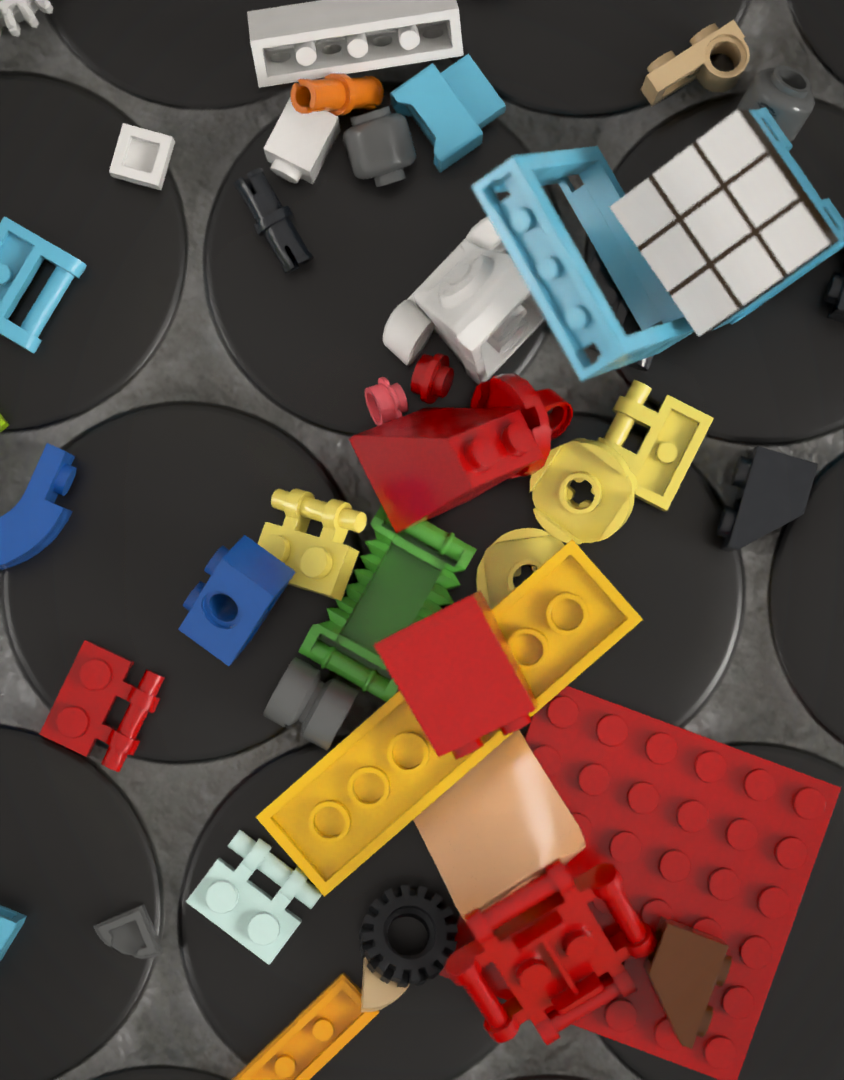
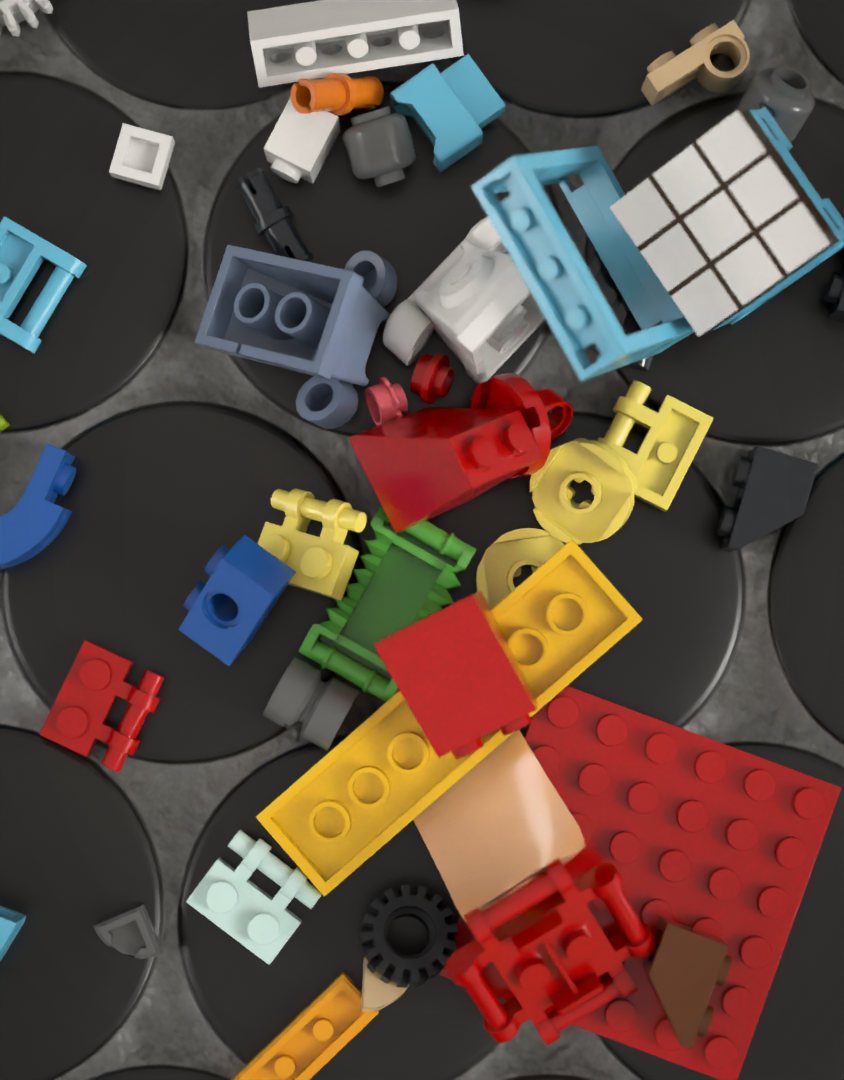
none -> sand blue piece [194,245,397,429]

